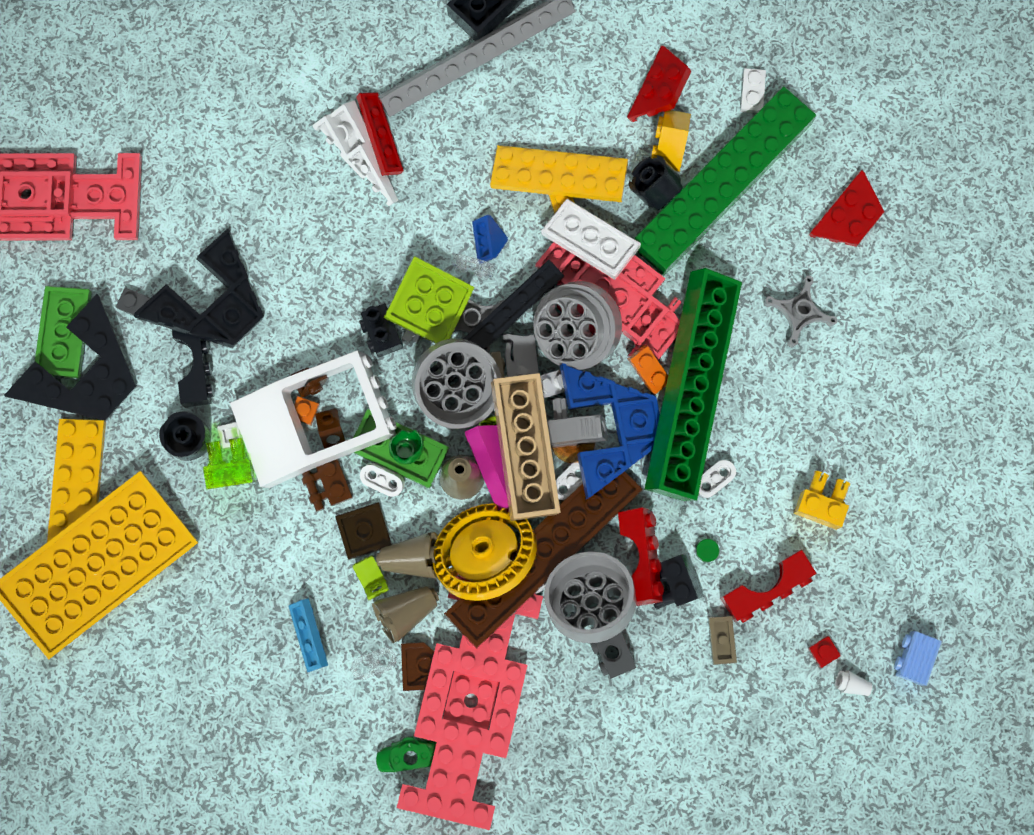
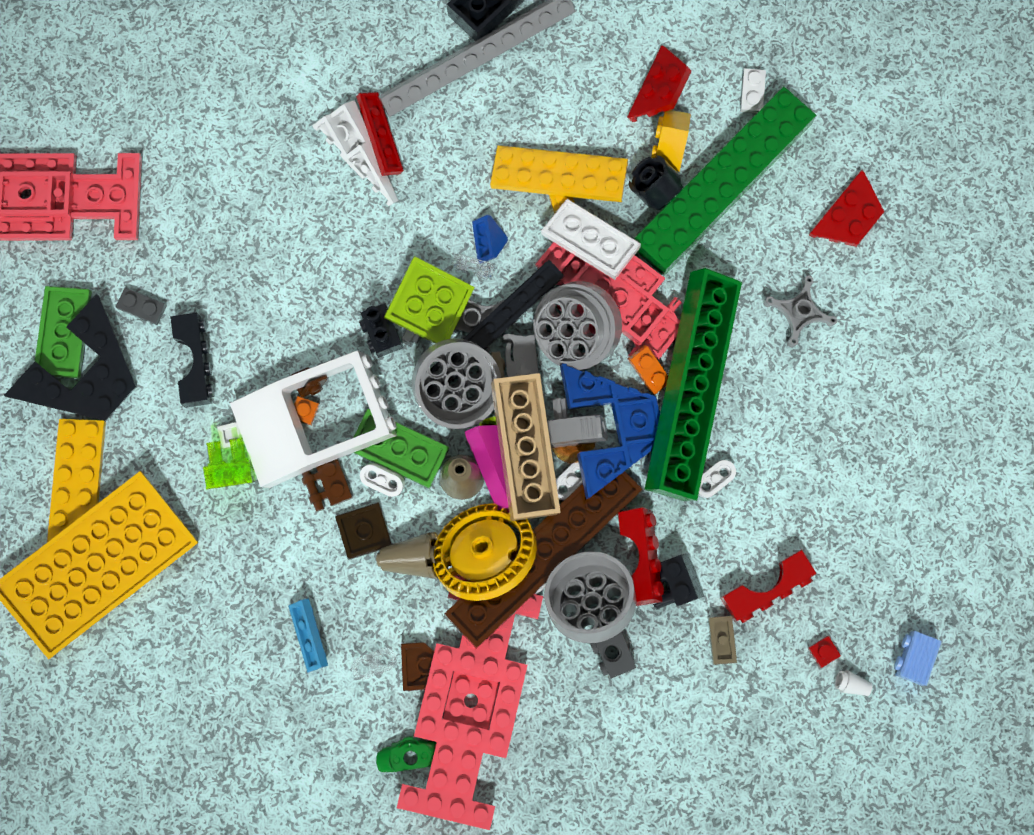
black wing [134,229,264,349] -> none
black brick [159,411,211,461] -> none
reddish brown bracket [315,408,346,449] -> none
lime bracket [352,555,389,600] -> none
dark tan cone [372,586,439,643] -> none
green hair [389,430,424,464] -> none
white plate [540,370,565,398] -> none
green tile [696,539,719,563] -> none
yellow brick [793,471,851,530] -> none

